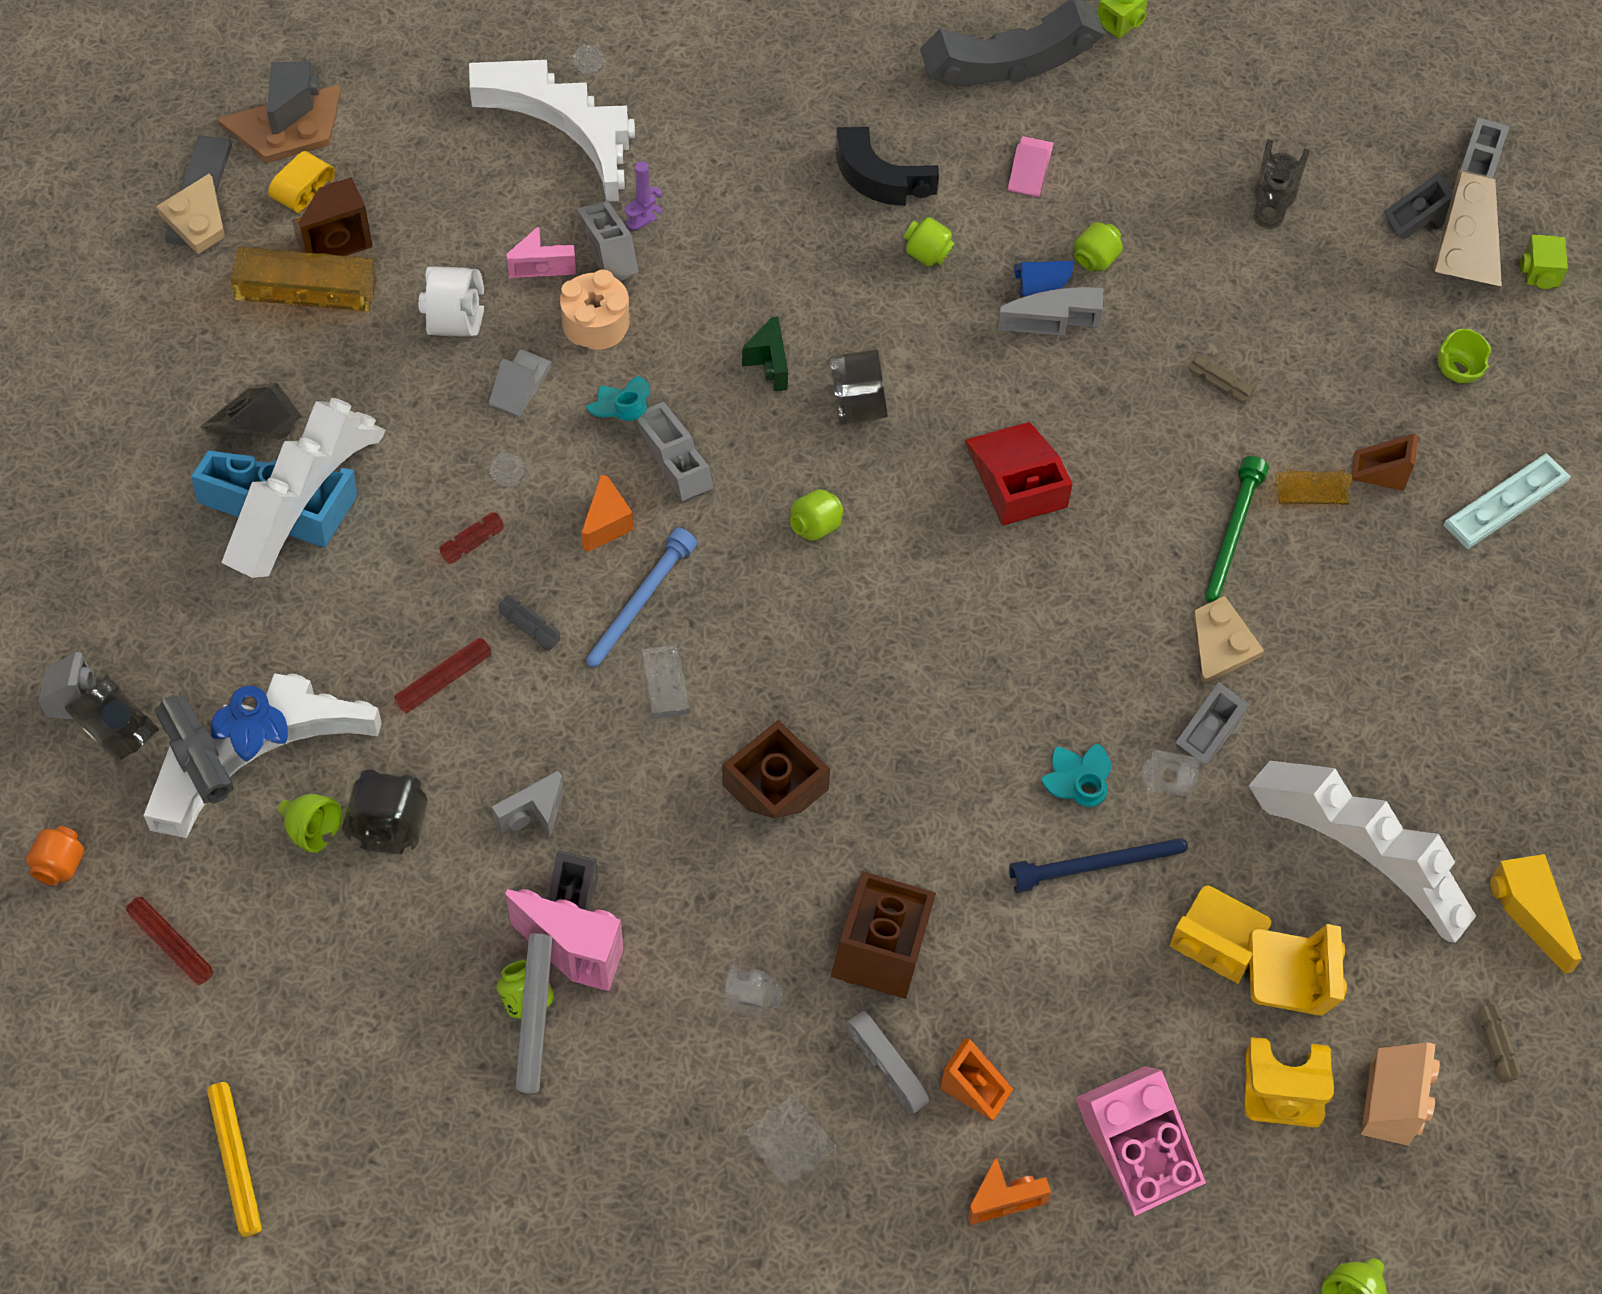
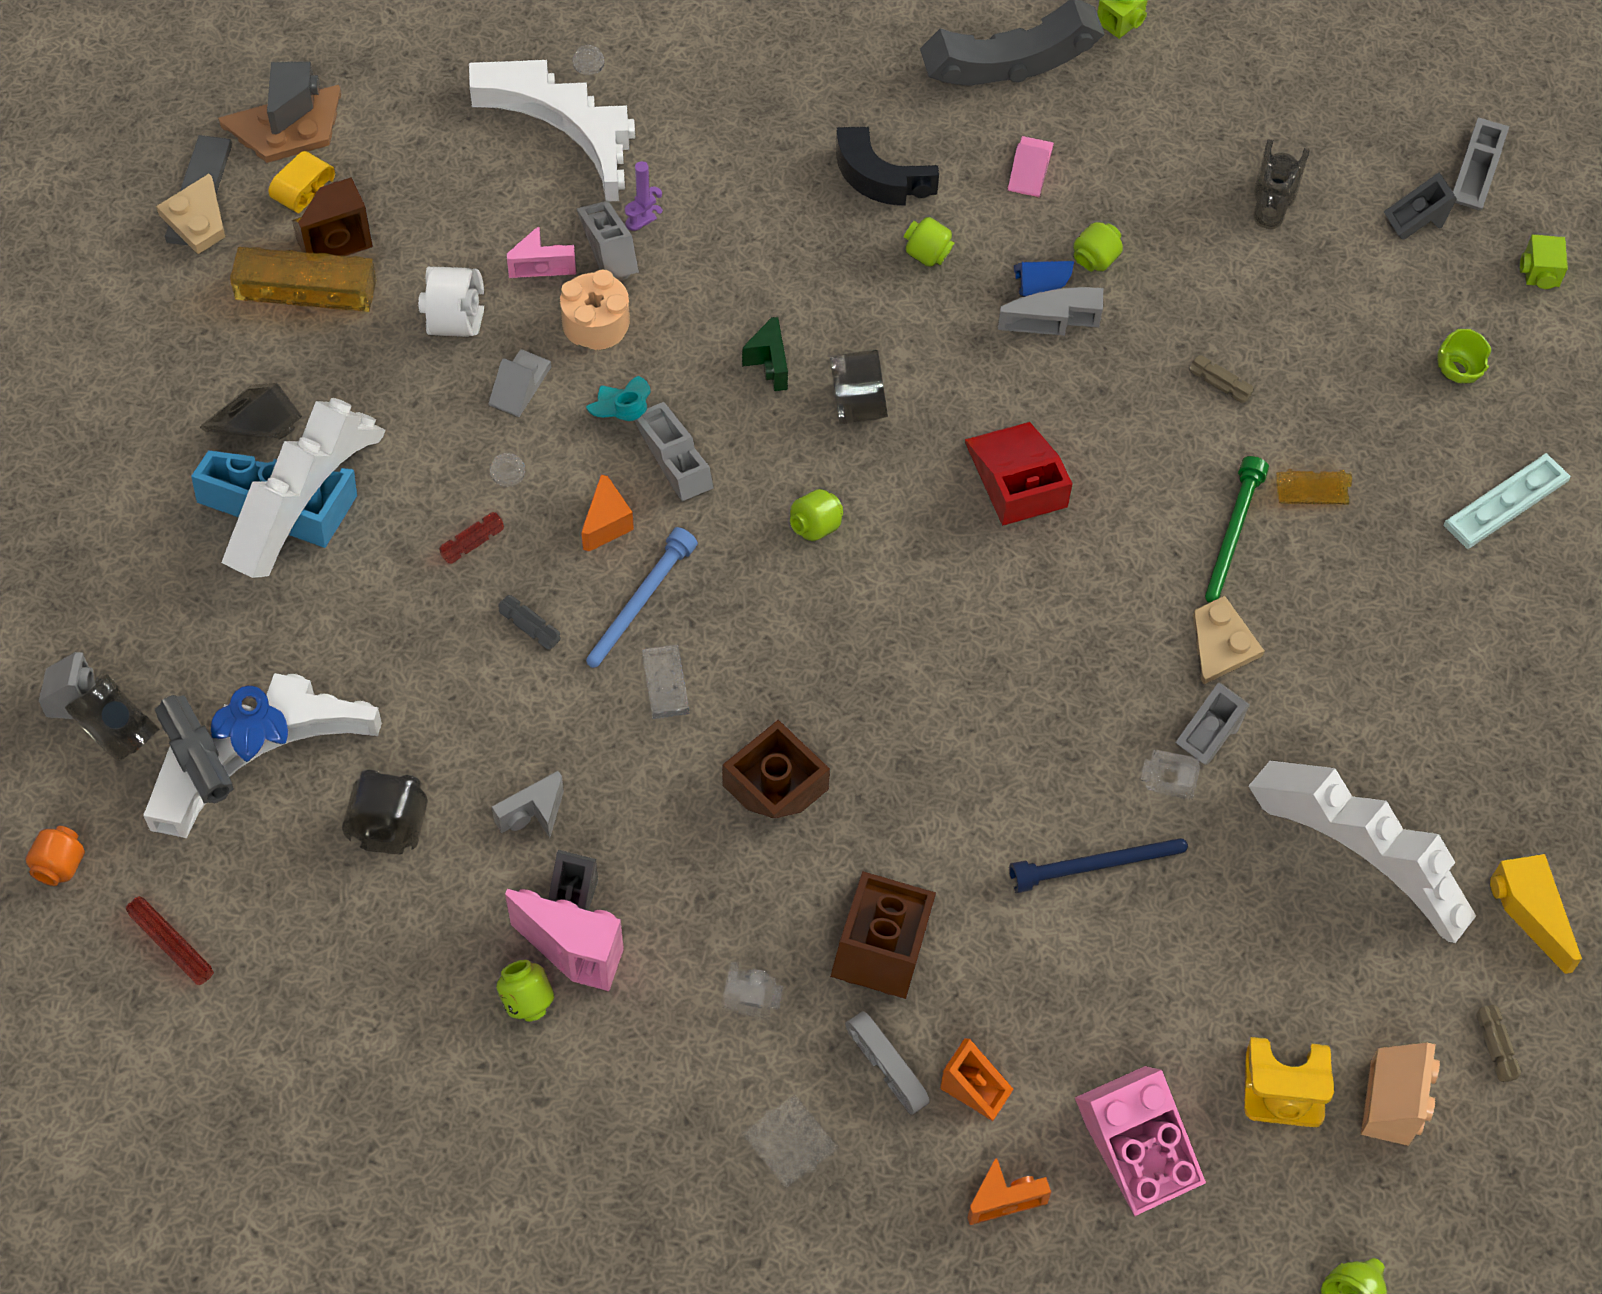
yellow axle [207,1082,262,1237] -> none
lime helmet [278,794,343,853] -> none
clear red axle [394,638,491,713] -> none
light grey axle [516,933,552,1093] -> none
teal plate [1041,744,1112,807] -> none
yellow bracket [1169,886,1271,984] -> none
yellow bracket [1249,924,1347,1016] -> none
dark orange slope [1350,433,1419,491] -> none
tan wedge [1433,170,1502,287] -> none

